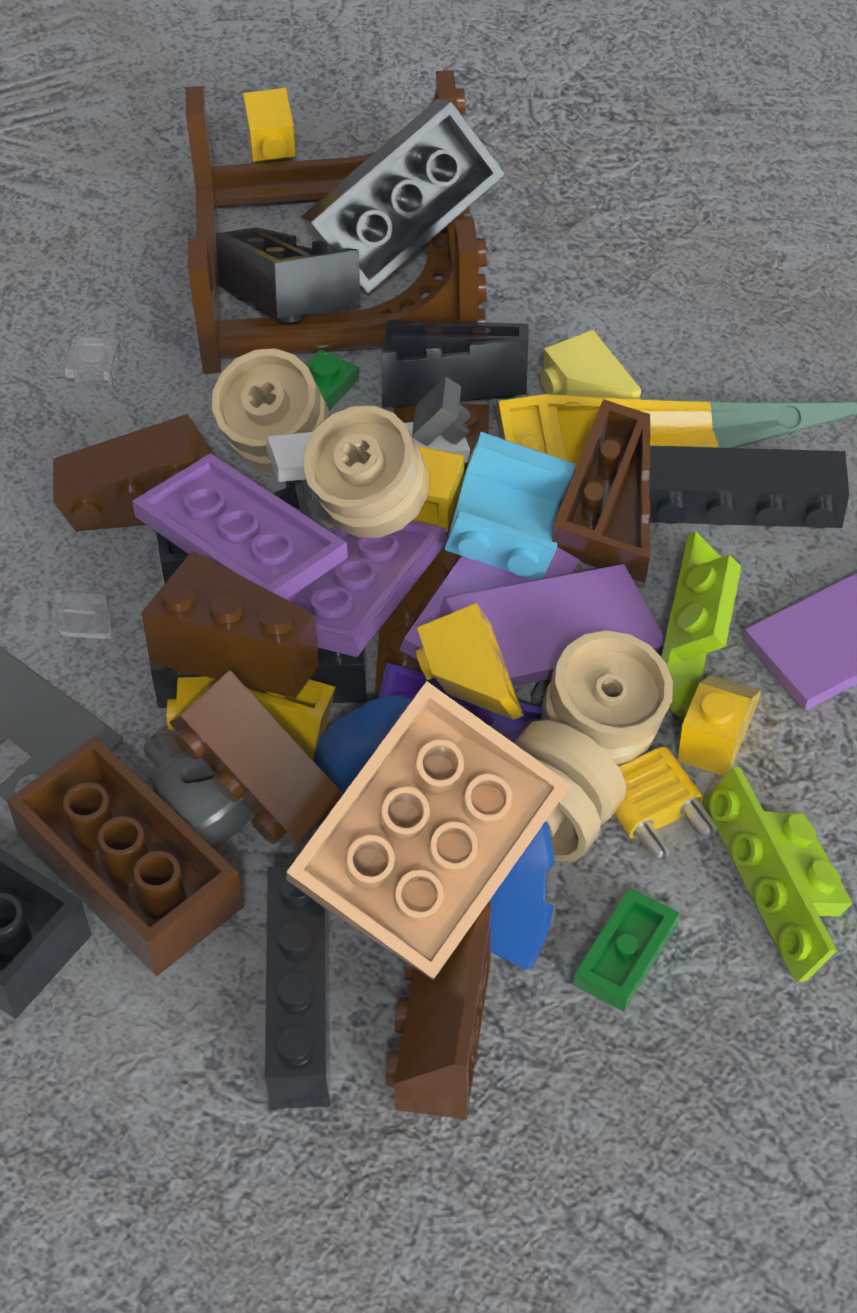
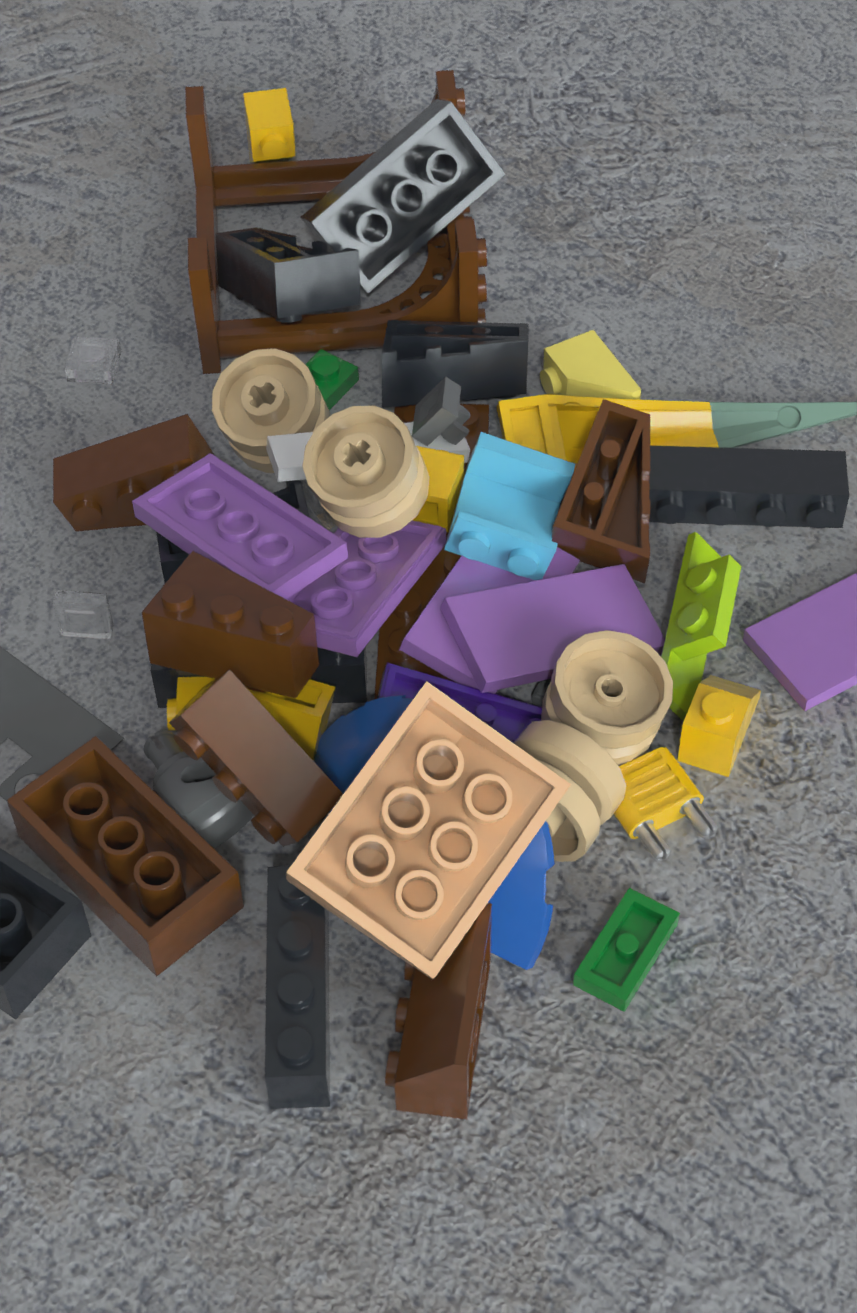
yellow slope [416,603,523,720] -> none
lime bracket [704,767,853,981] -> none

